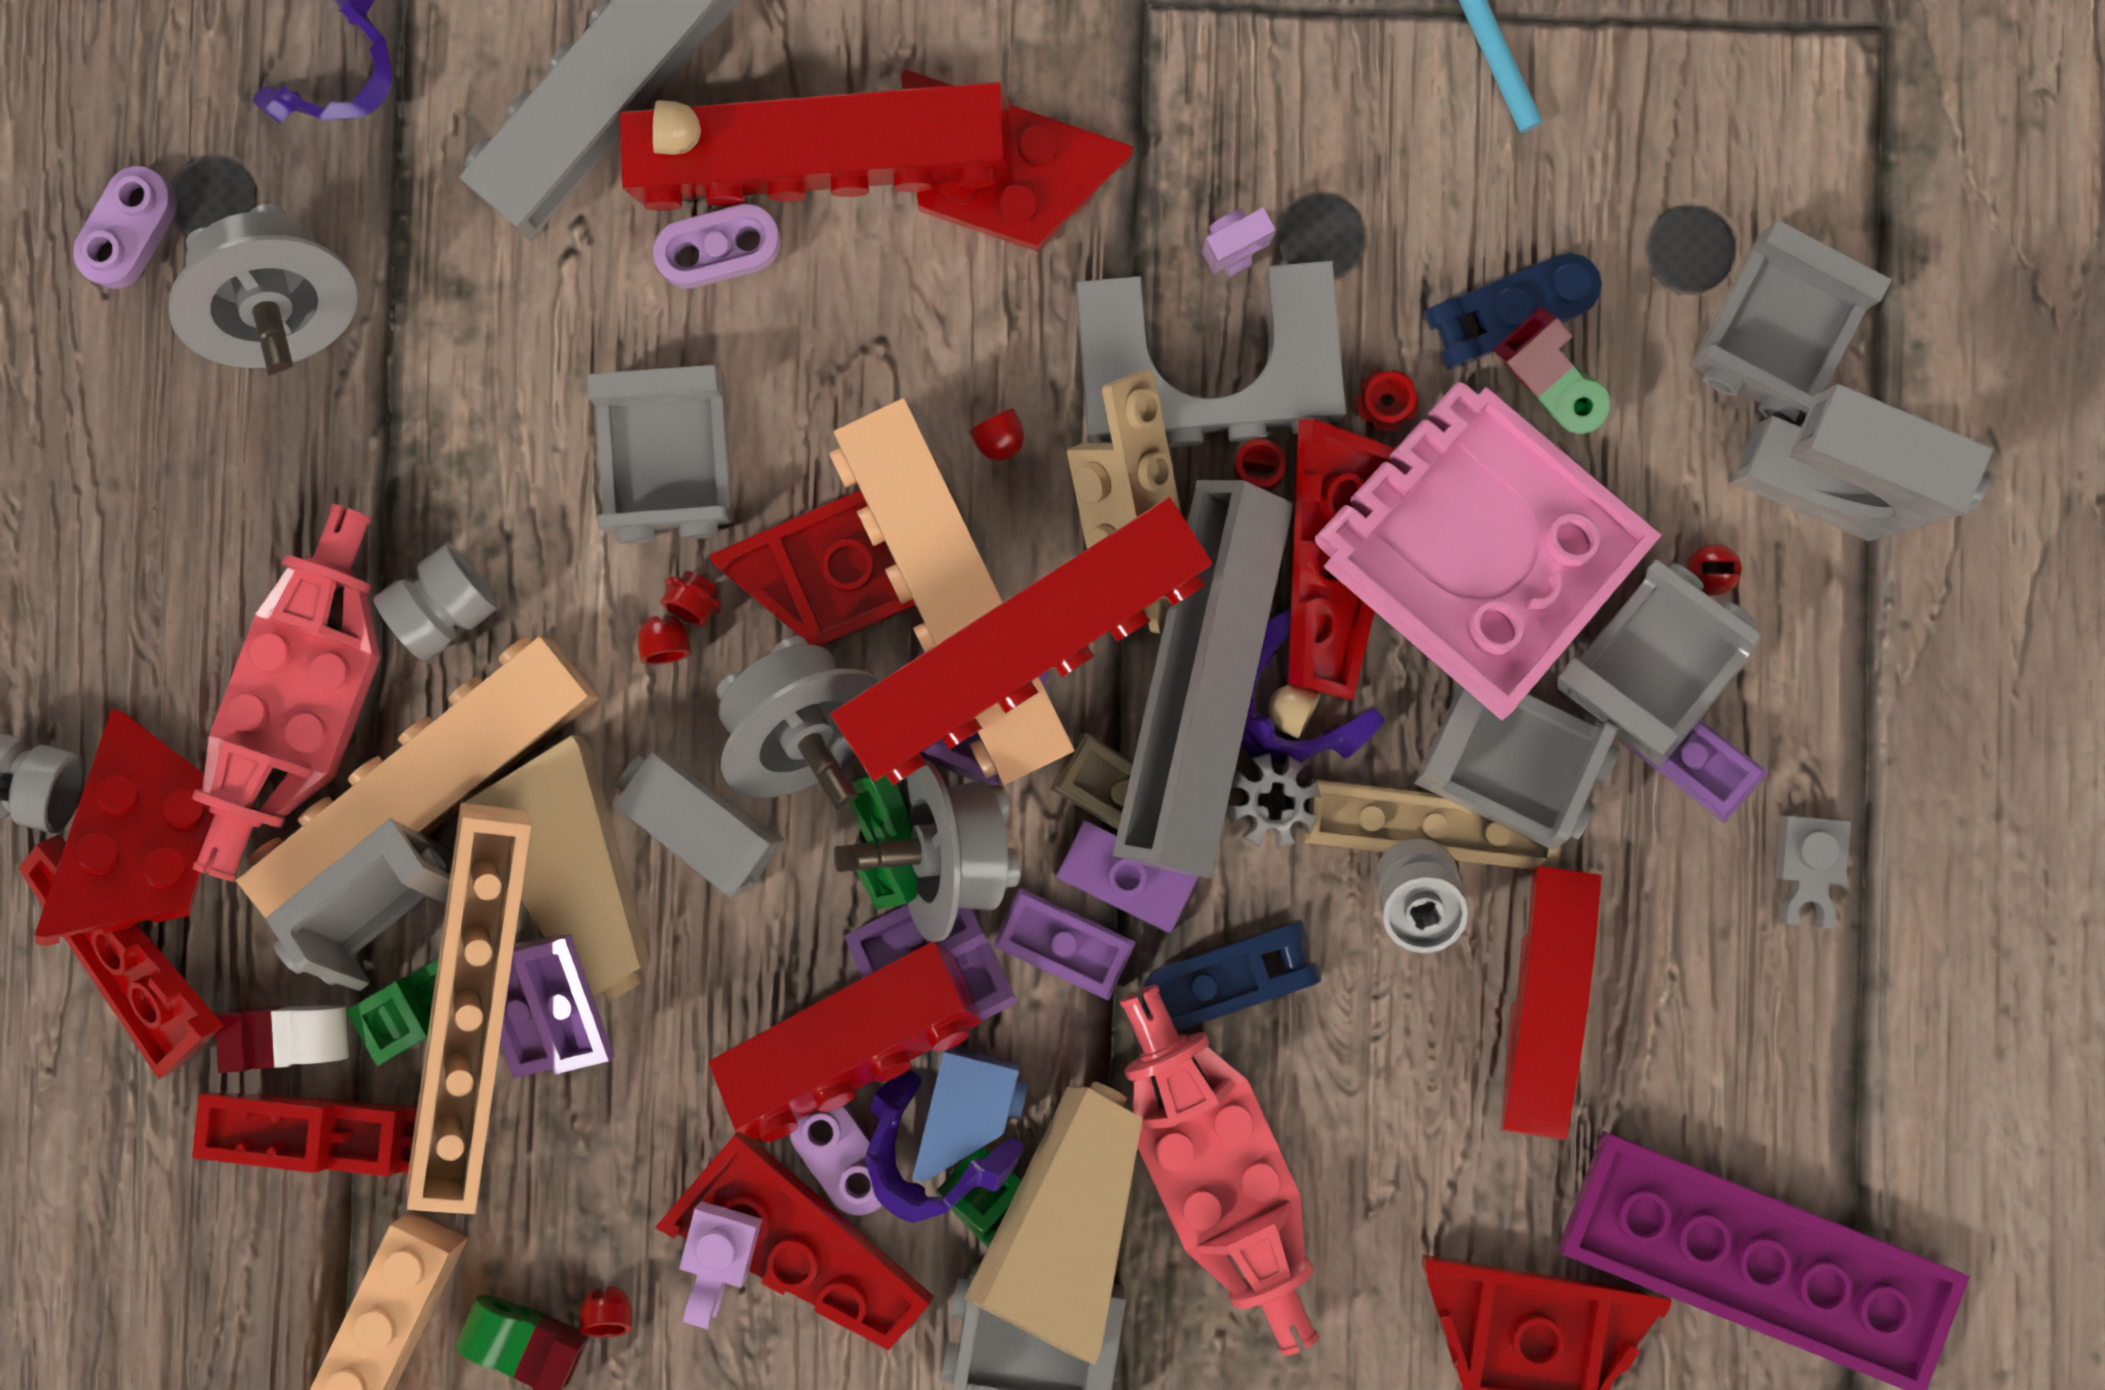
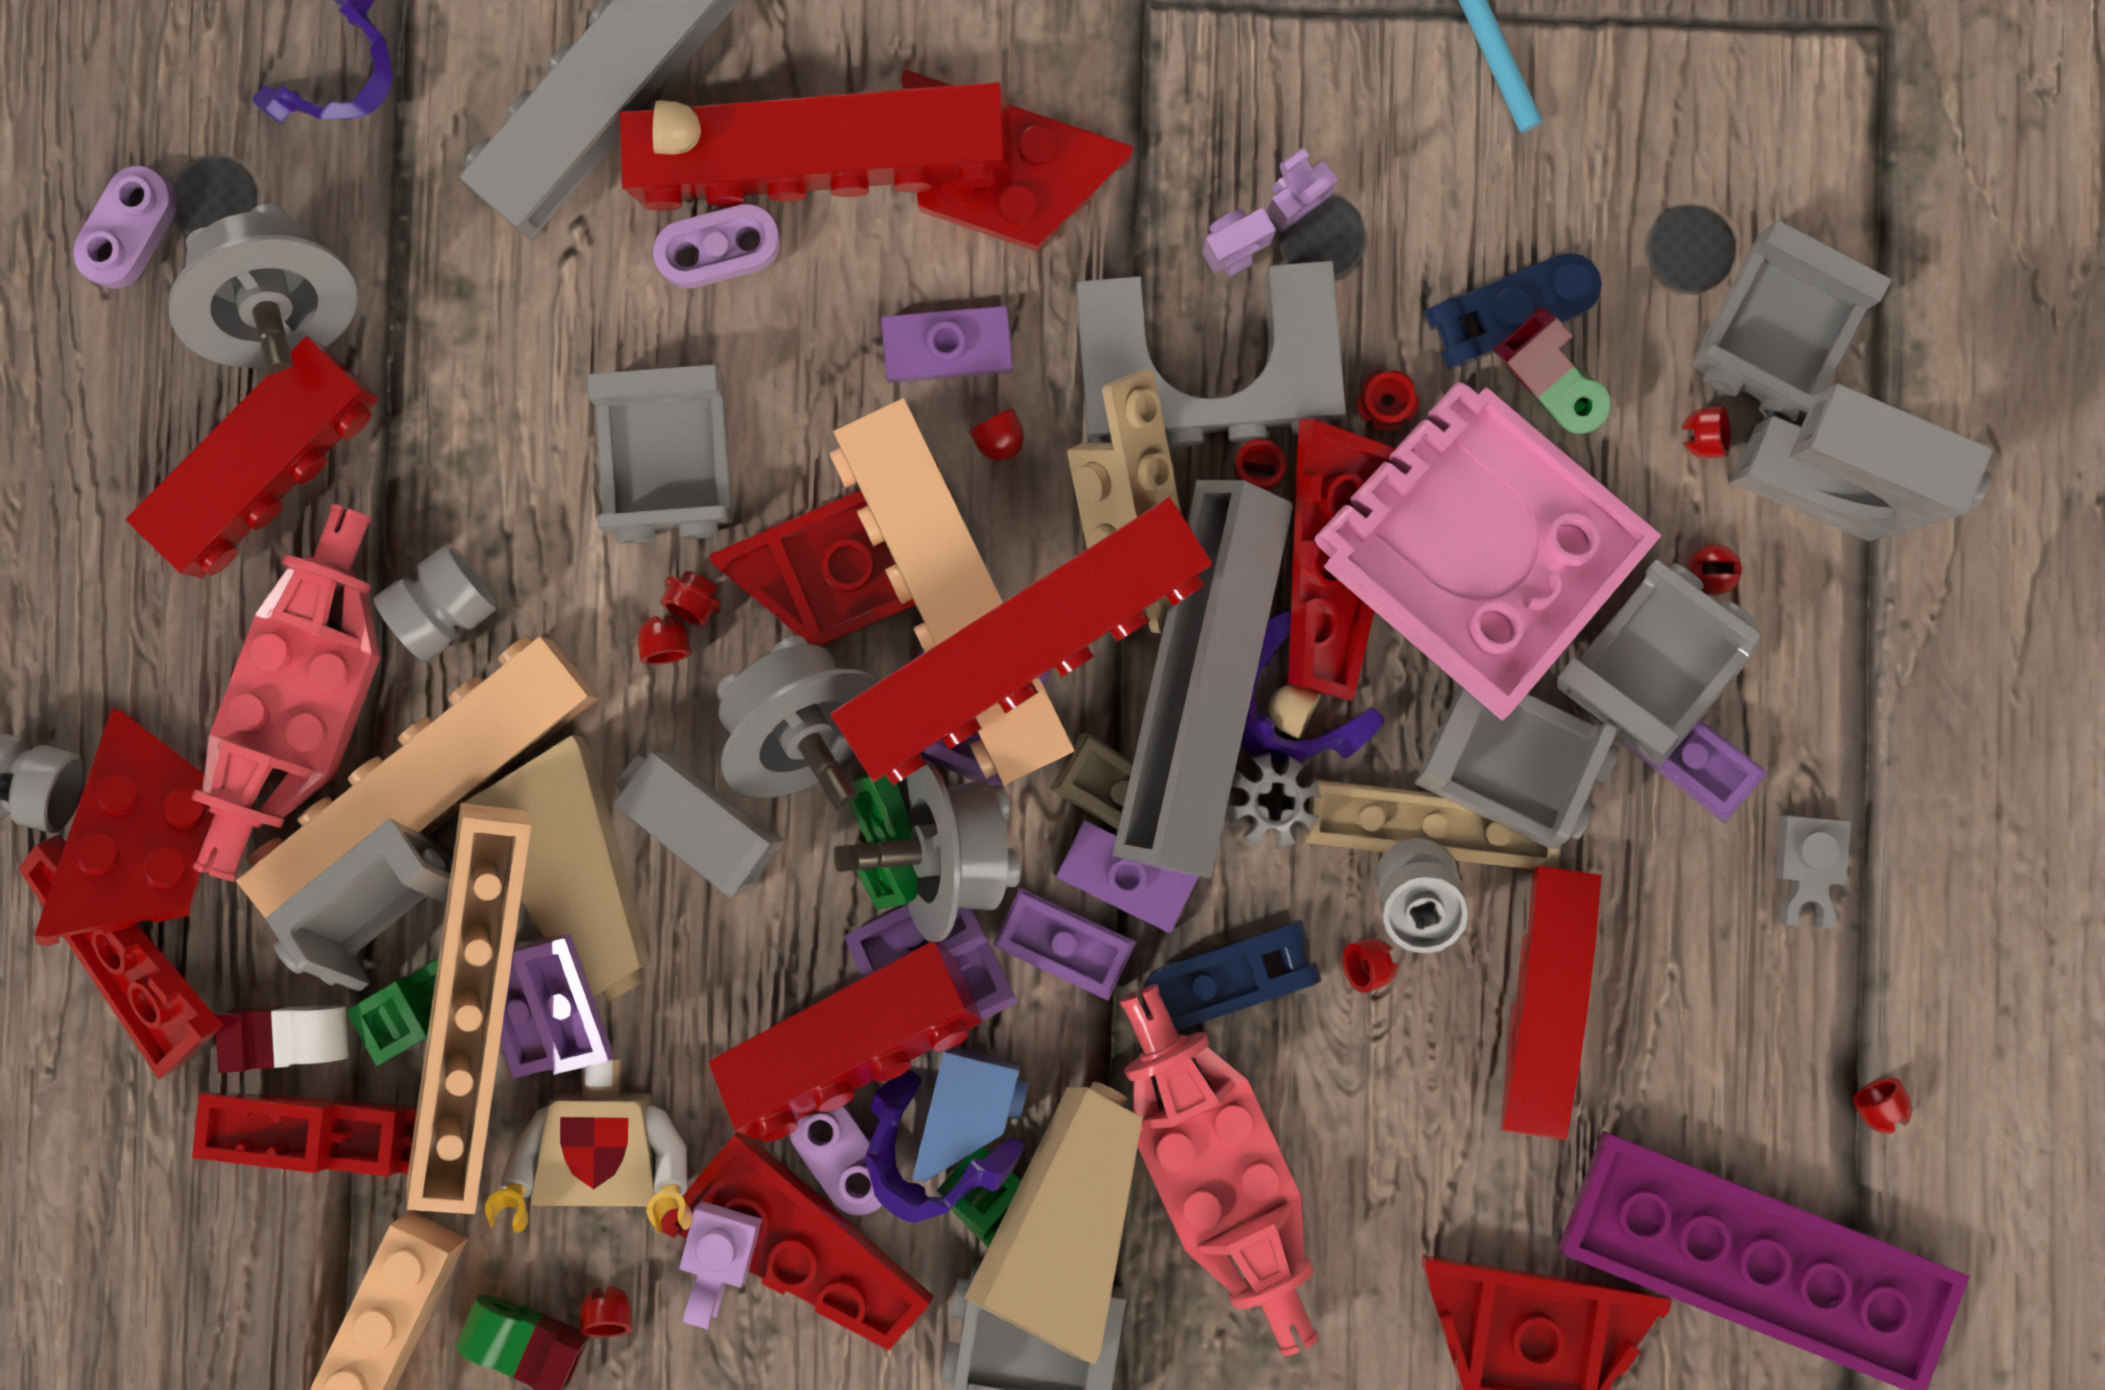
none -> red brick [125,335,379,579]
none -> torso [485,1056,693,1234]
none -> medium lavender plate [881,306,1013,383]
none -> lavender plate [1266,148,1339,233]
none -> red hinge [1342,939,1399,993]
none -> red hinge [1681,406,1731,459]
none -> red hinge [1853,1077,1913,1134]

